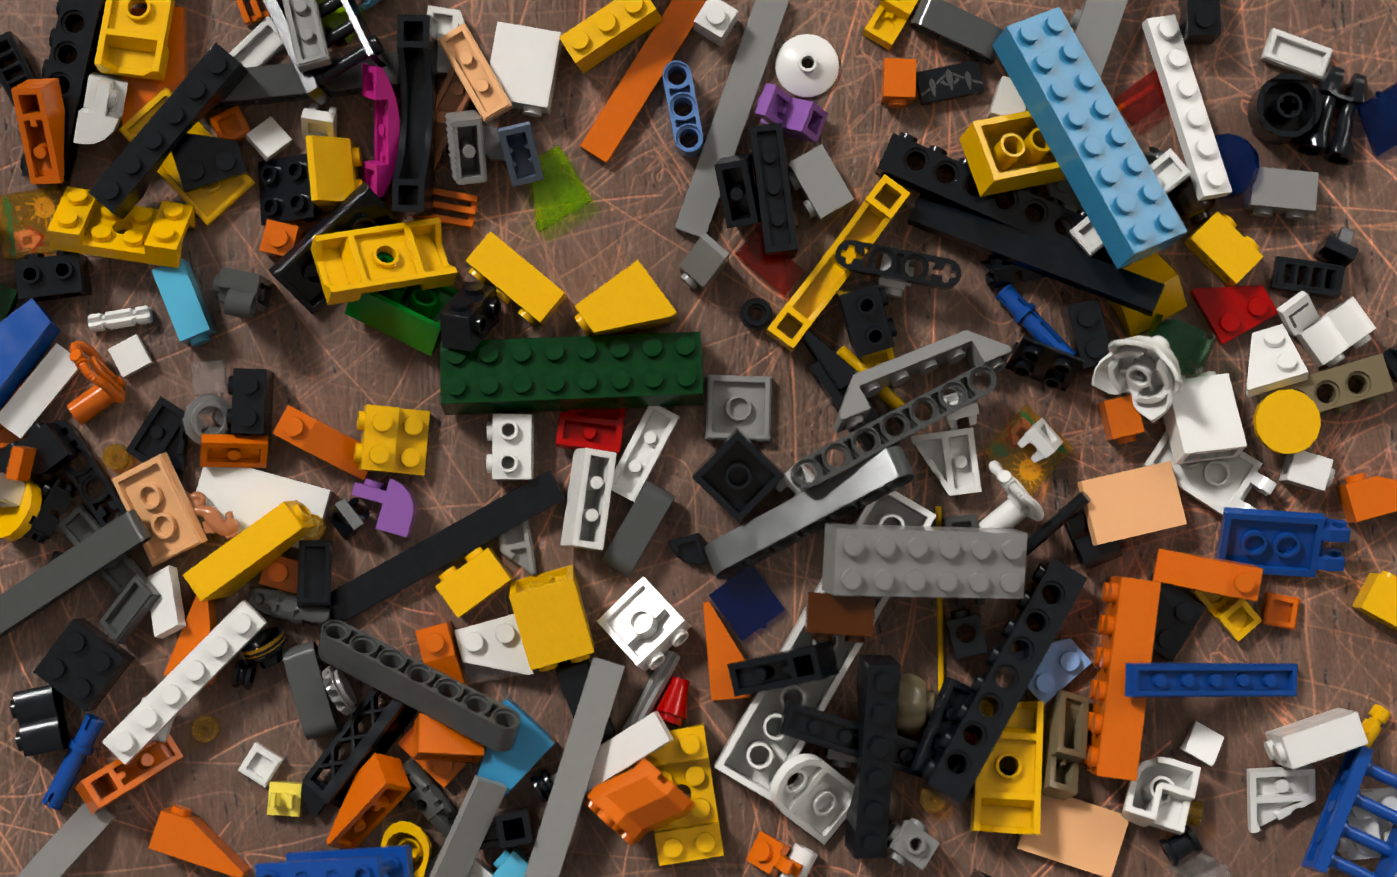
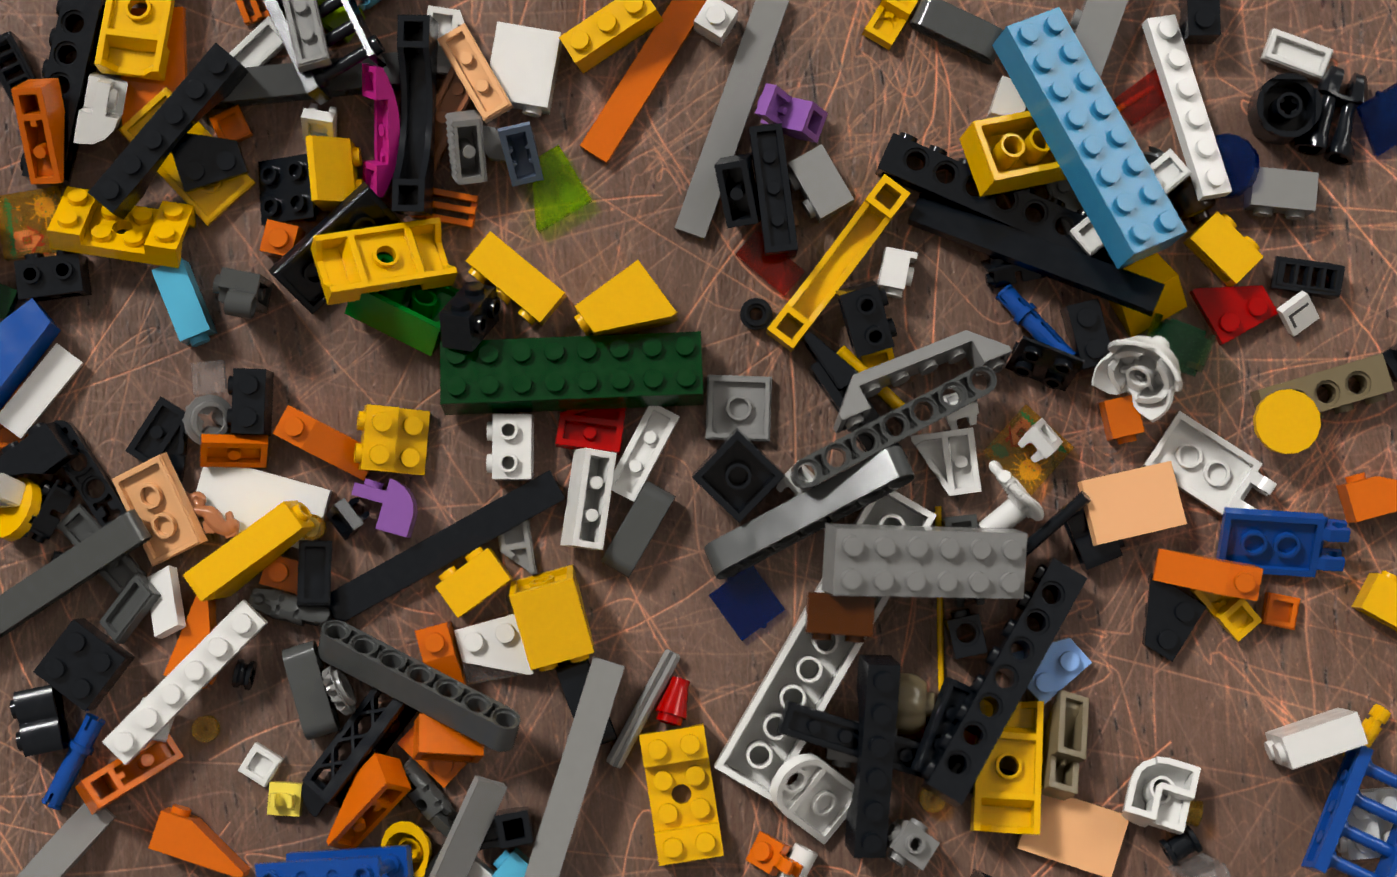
orange tile [5,446,37,481] -> none
orange piece [67,341,126,425] -> none
white axle [88,305,153,332] -> none
clear yellow piece [102,444,132,470] -> none
white tile [108,334,154,378] -> none
black piece [241,627,285,668] -> none
white tile [246,116,292,162] -> none
dark azure slope [477,697,556,798] -> none
black bush [530,769,553,803] -> none
white tile [550,711,674,795] -> none
orange brick [584,758,696,846] -> none
white plate [597,576,692,672] -> none
medium blue beam [663,61,703,158] -> none
black tile [668,533,708,565] -> none
light grey slope [679,232,729,291] -> none
orange slope [703,601,751,701] -> none
black slope [727,641,839,697] -> none
white dish [775,34,839,98] -> none
black beam [835,240,961,290] -> none
orange brick [881,58,917,109] -> none
black tile [916,60,985,106] -> none
orange brick [1082,576,1161,781] -> none
blue tile [1125,663,1298,697] -> none
white brick [1163,371,1247,465] -> none
white slope [1179,721,1224,767] -> none
white wing [1246,324,1309,397] -> none
white wing [1246,765,1316,833] -> none
white brick [1279,451,1335,492] -> none
white brick [1295,297,1376,368] -> none
black tile [1313,227,1359,267] -> none

